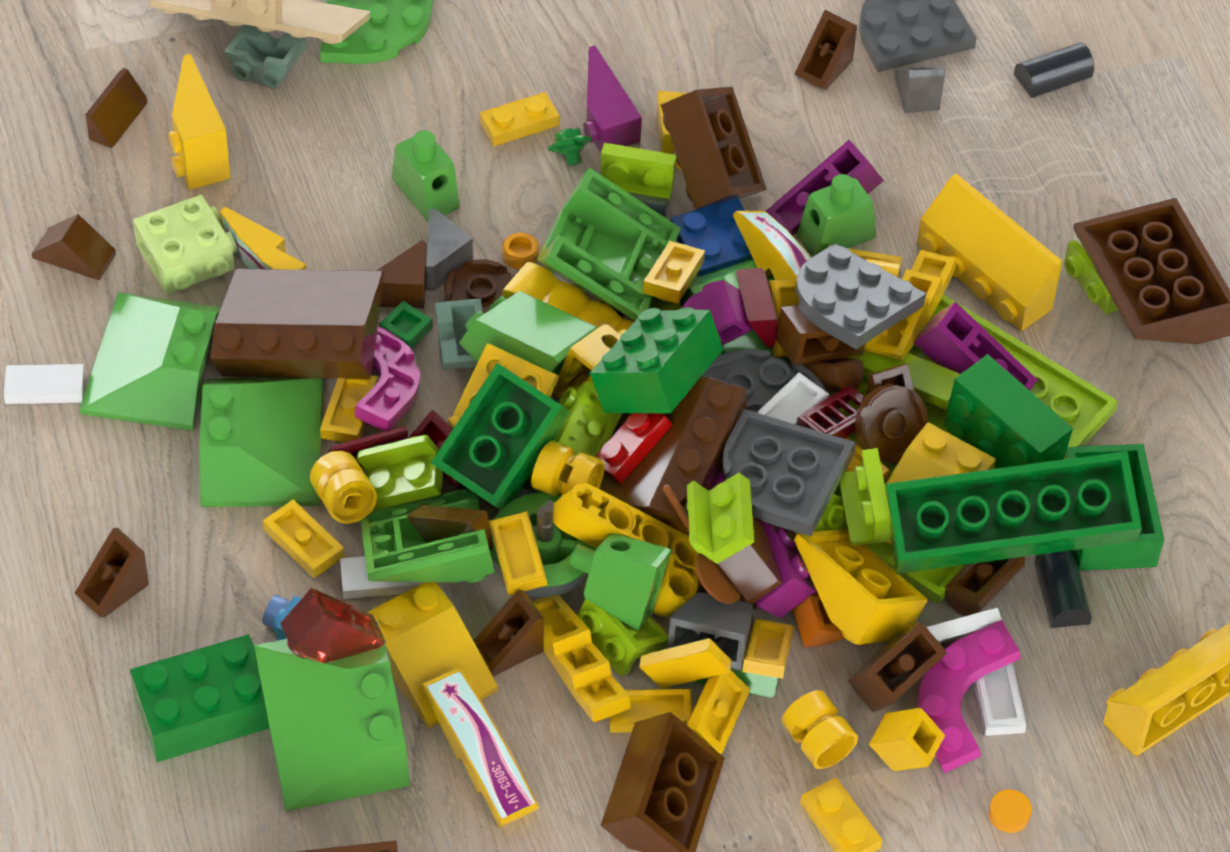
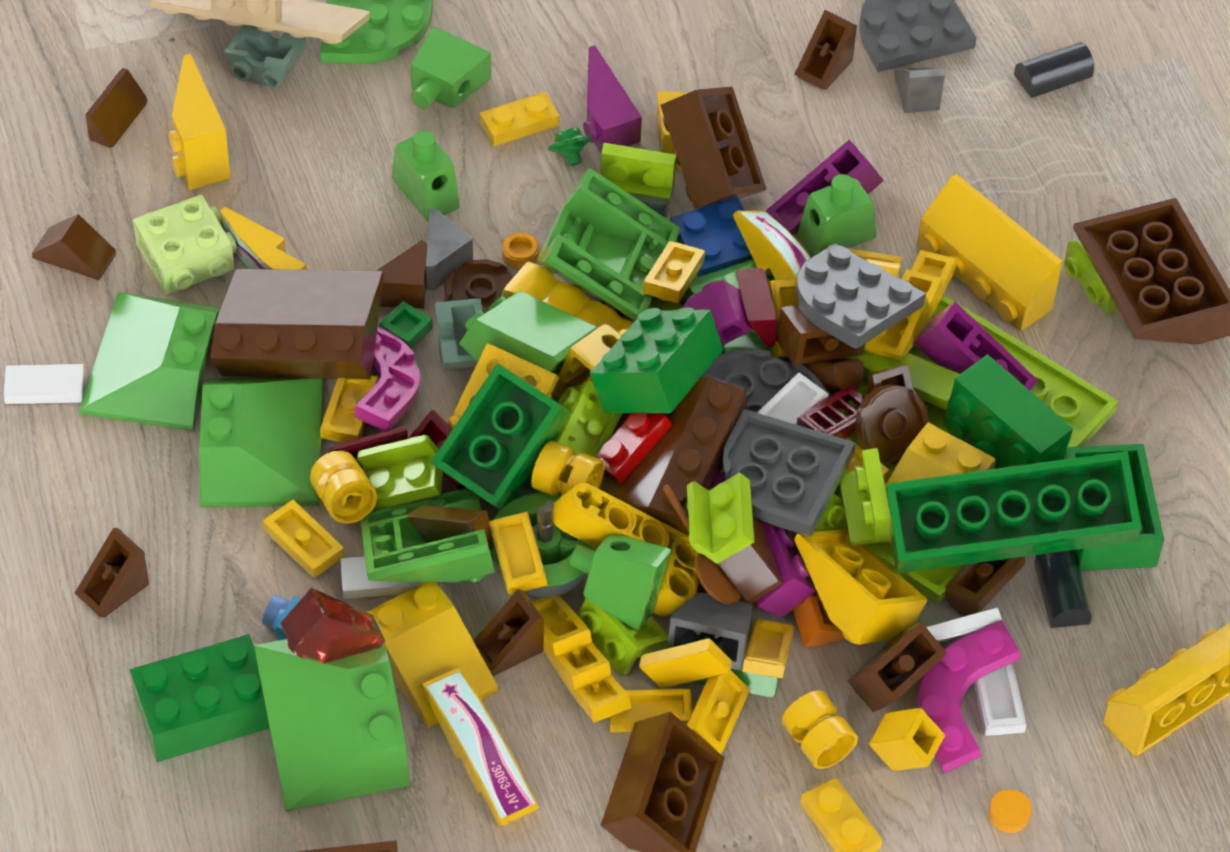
none -> bright green torso [410,26,491,109]

